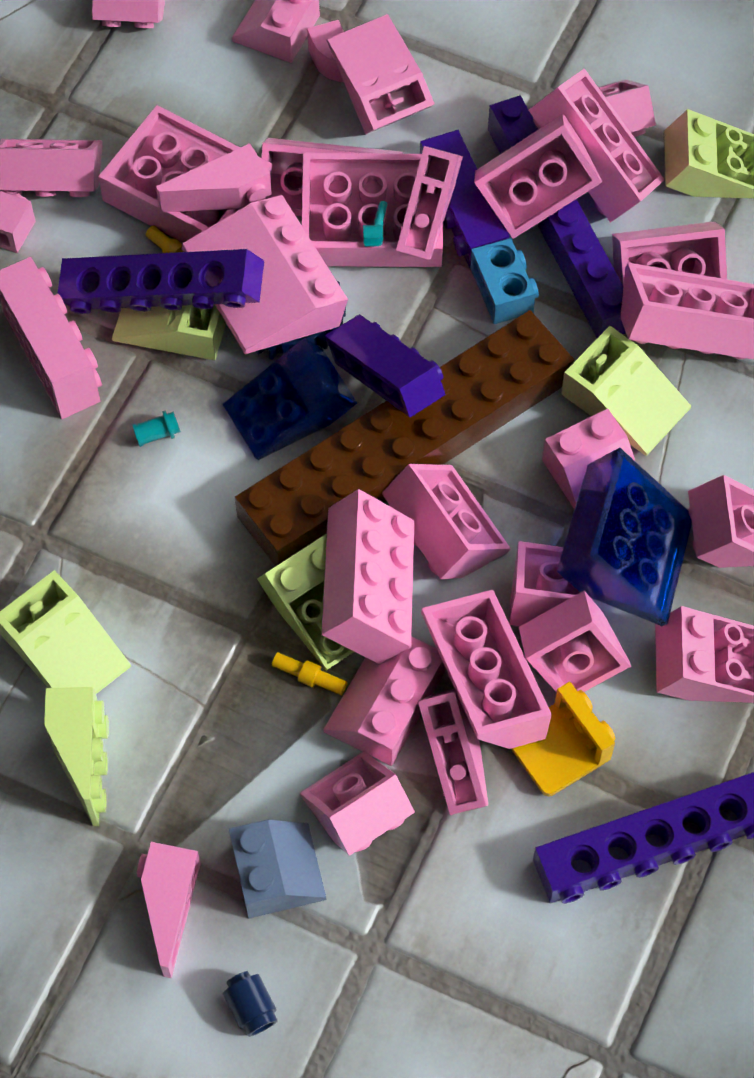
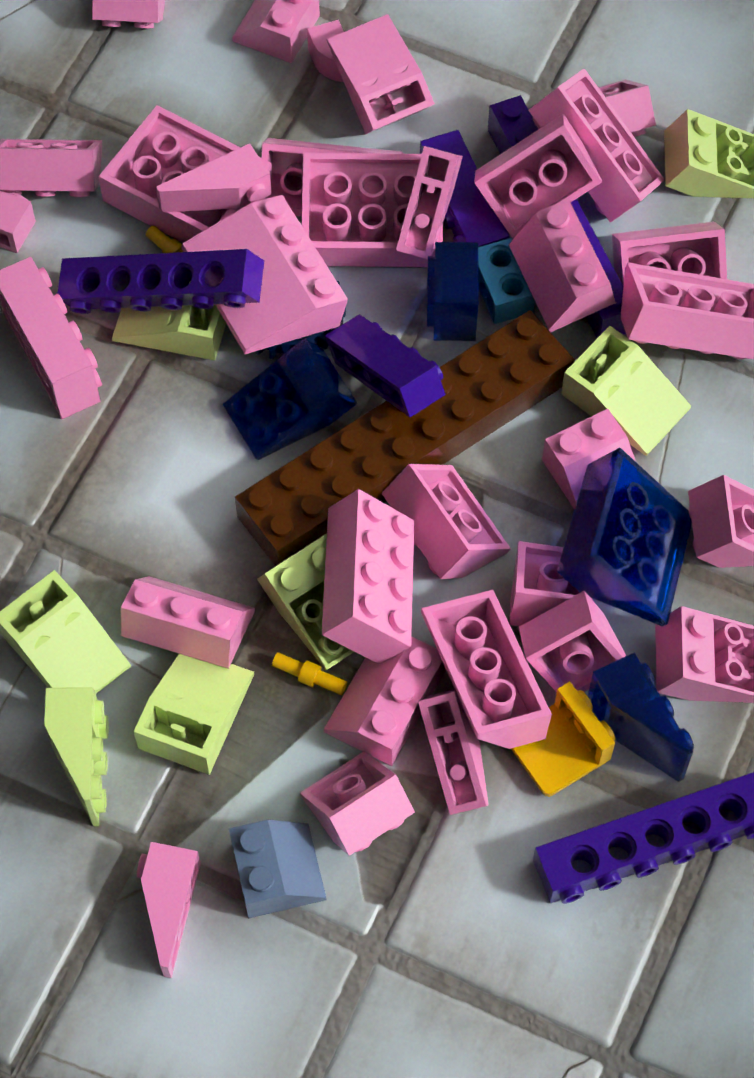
teal pin [132,410,181,447] -> none
dark blue brick [222,971,278,1037] -> none
teal hand [363,201,388,247] -> none
none -> bright pink slope [121,576,255,669]
none -> yellowish green slope [133,654,254,775]
none -> clear blue brick [427,242,479,341]
none -> bright pink slope [509,198,616,332]
none -> clear blue slope [588,652,694,782]

